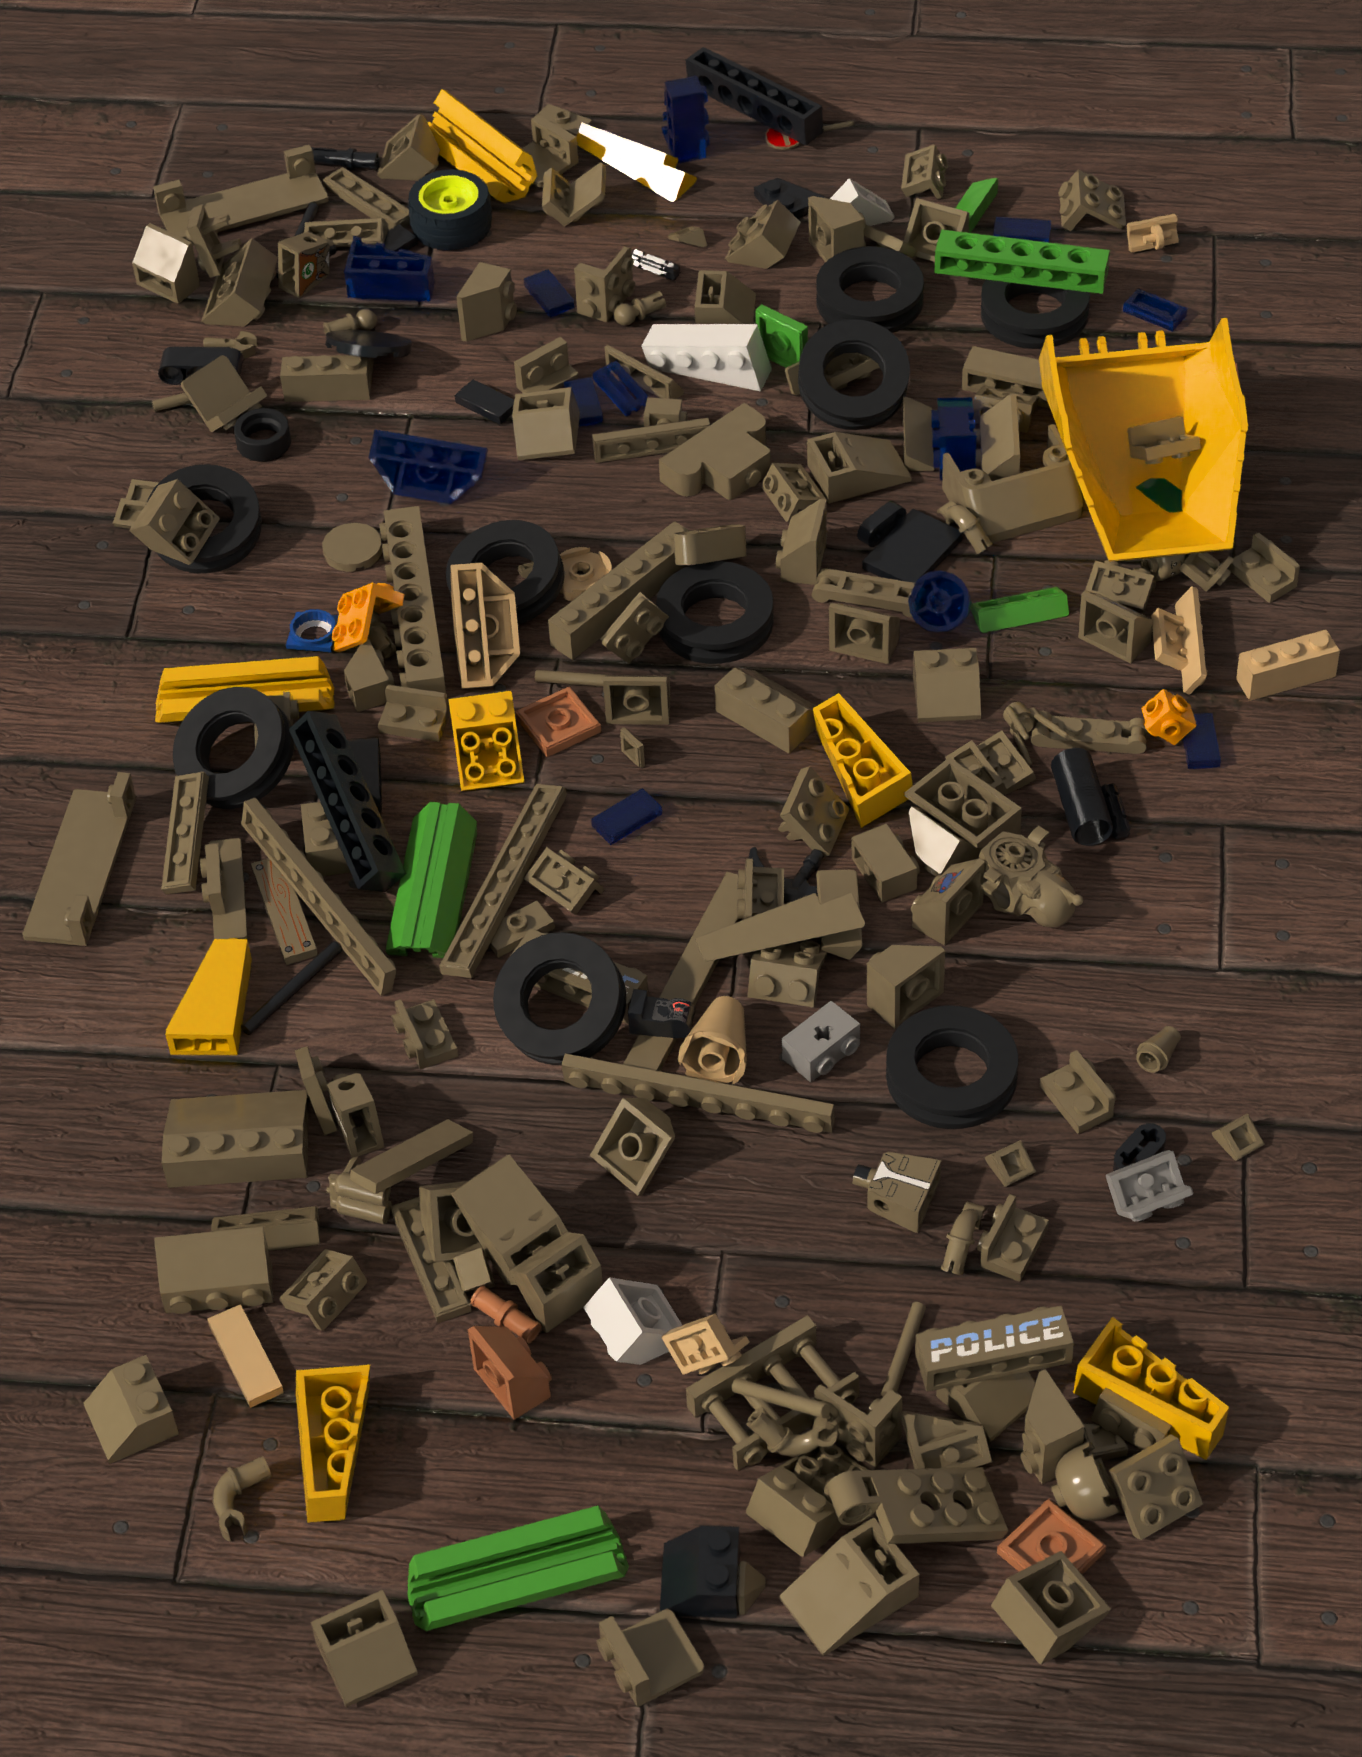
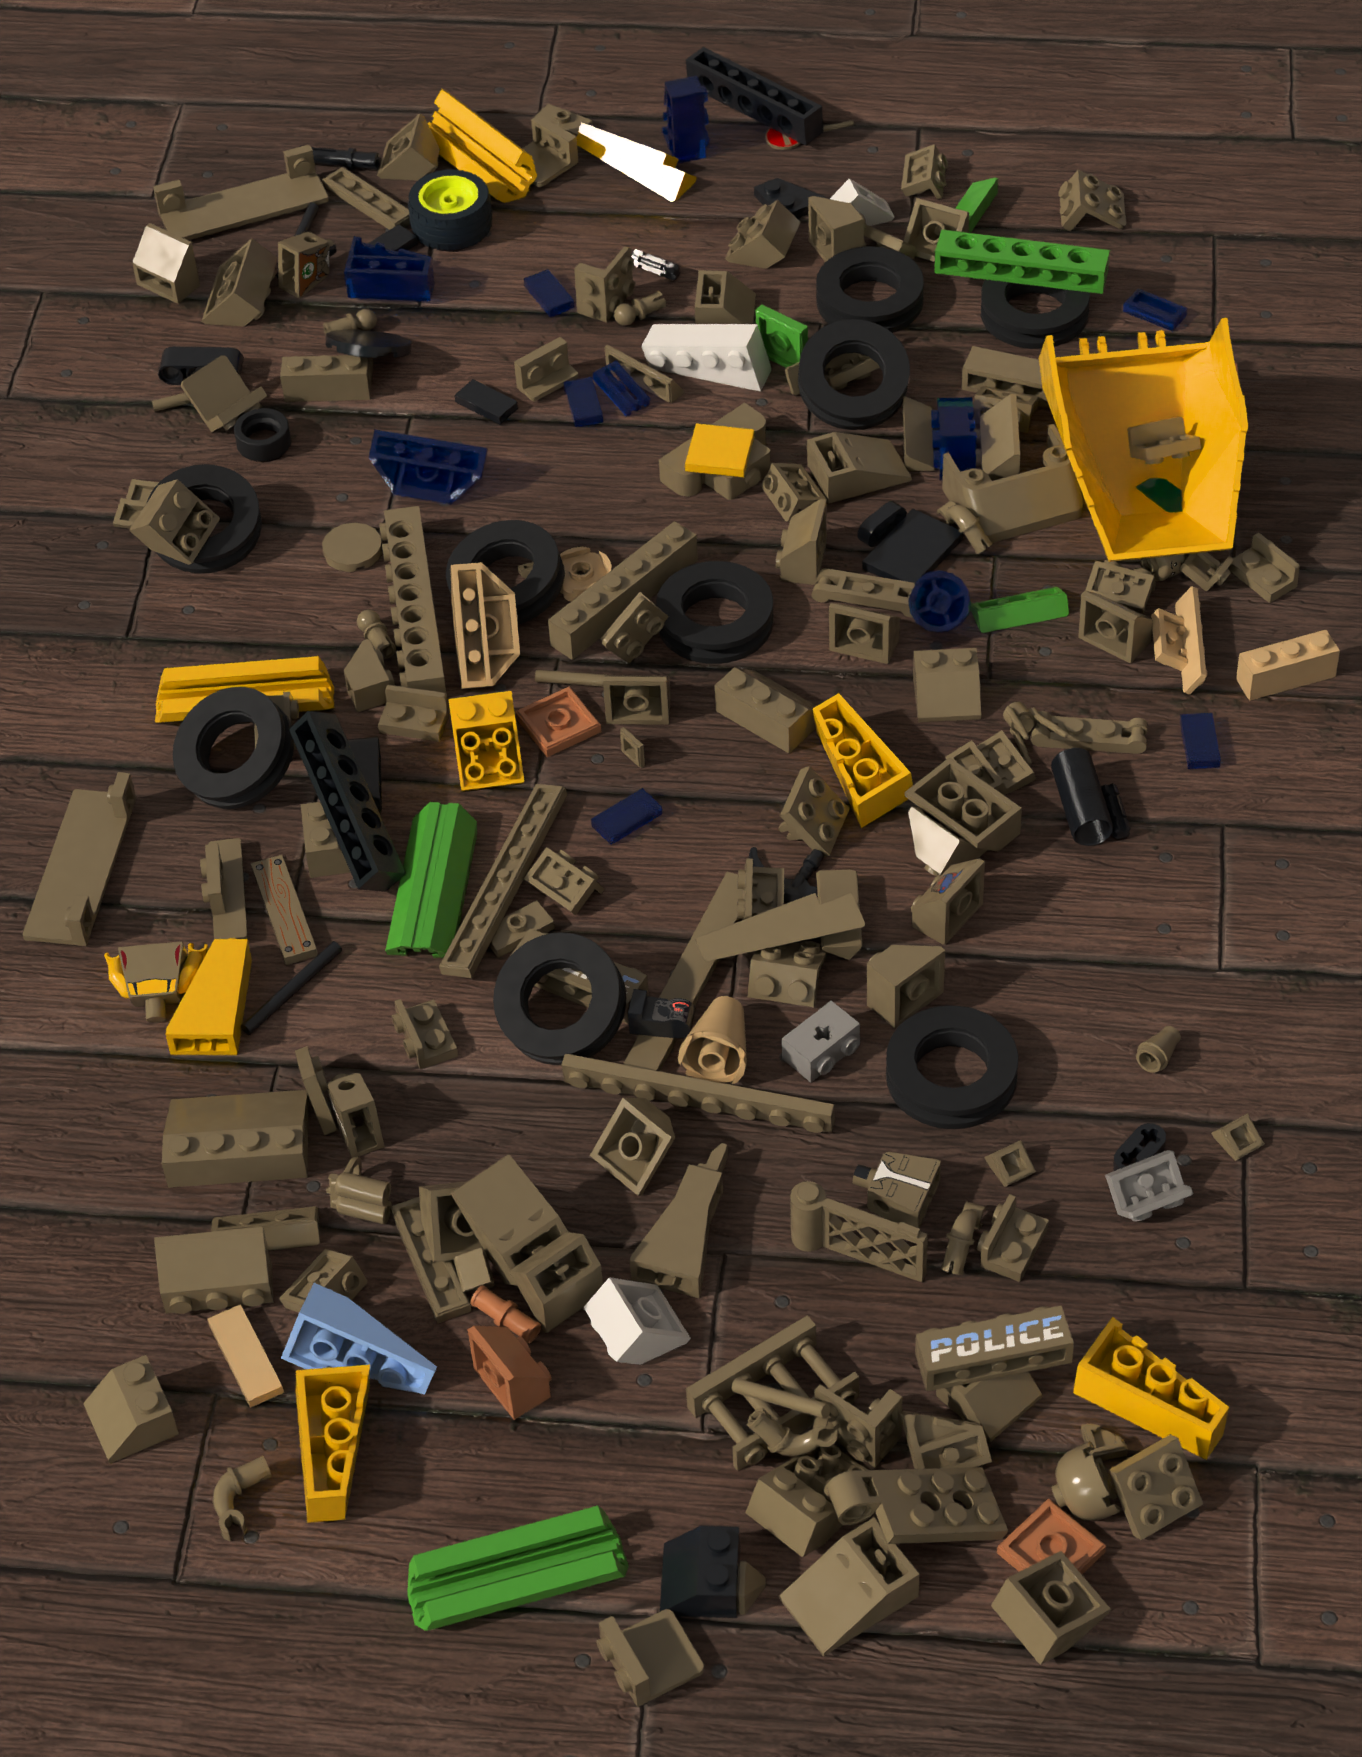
dark tan tile [161,772,209,895] -> none
dark tan plate [185,204,242,278] -> none
dark tan bar [203,331,258,359] -> none
dark tan plate [241,798,396,996] -> none
blue piece [286,609,339,652] -> none
dark tan slope [304,217,389,247] -> none
dark tan slope [311,1590,418,1707] -> none
light orange bracket [332,583,404,652] -> none
dark tan tile [350,1119,473,1194] -> none
dark tan slope [456,262,517,342] -> none
dark tan slope [512,387,580,460] -> none
dark tan bracket [542,163,606,227] -> none
dark tan tile [592,418,710,463] -> none
dark tan brick [643,397,688,427] -> none
tan bracket [661,1313,750,1375] -> none
dark tan slope [668,226,707,247] -> none
dark tan beam [674,524,747,565] -> none
dark tan brick [851,824,920,903] -> none
dark tan bar [881,1302,926,1397] -> none
dark tan helmet [979,825,1084,928] -> none
clear blue tile [993,217,1051,242] -> none
dark tan slope [1021,1369,1085,1484] -> none
dark tan bracket [1040,1050,1116,1135] -> none
dark tan plate [1091,1388,1172,1450] -> none
tan hips [1127,214,1179,253] -> none
light orange brick [1141,689,1197,746] -> none
none -> dark tan torso [104,941,208,1023]
none -> light blue wedge [281,1283,437,1395]
none -> dark tan piece [630,1143,728,1298]
none -> yellow tile [685,423,754,477]
none -> dark tan piece [790,1181,928,1283]

